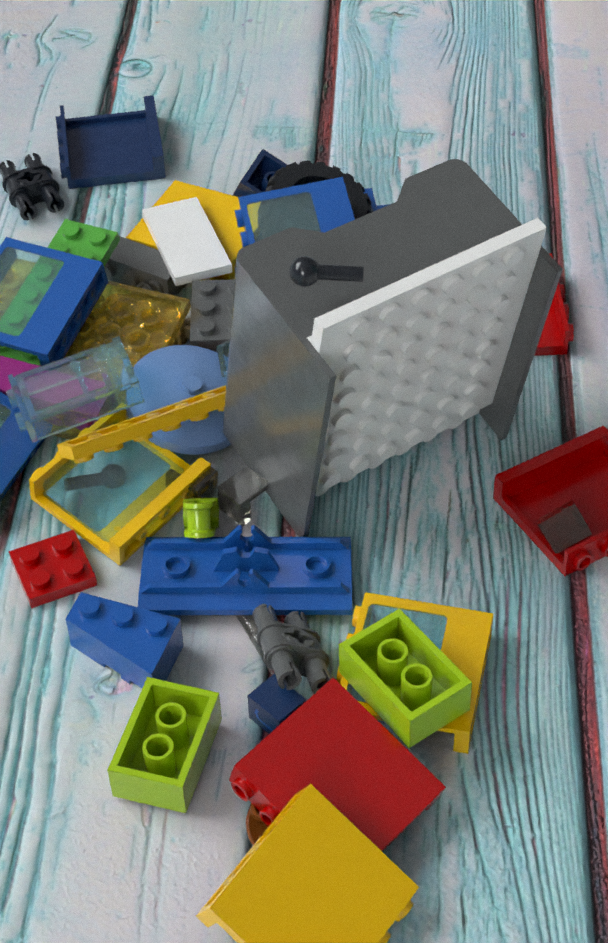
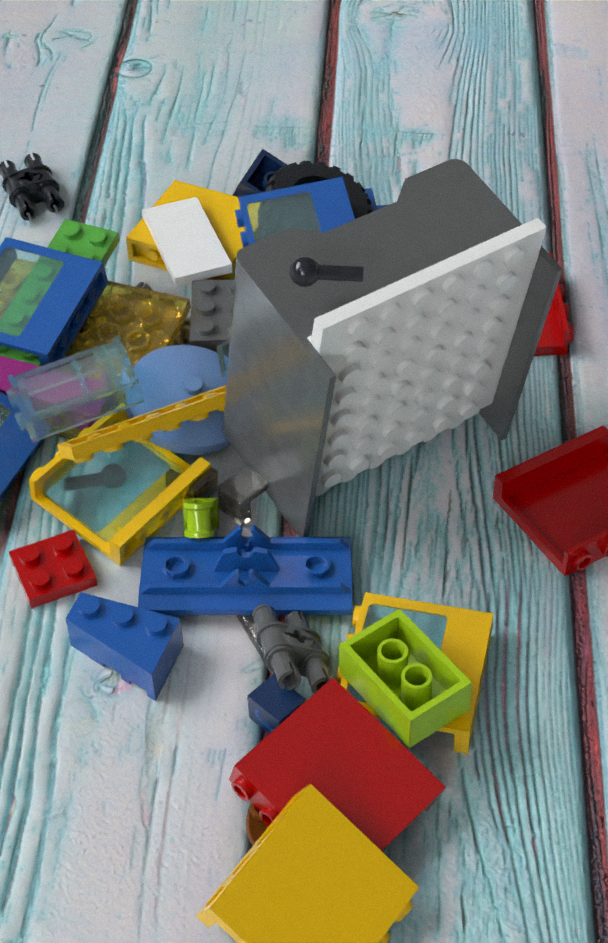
dark blue panel [56,95,166,189] -> none
dark grey brick [104,236,188,299] -> none
lime brick [107,677,222,813] -> none
clear smoke panel [537,500,592,553] -> none

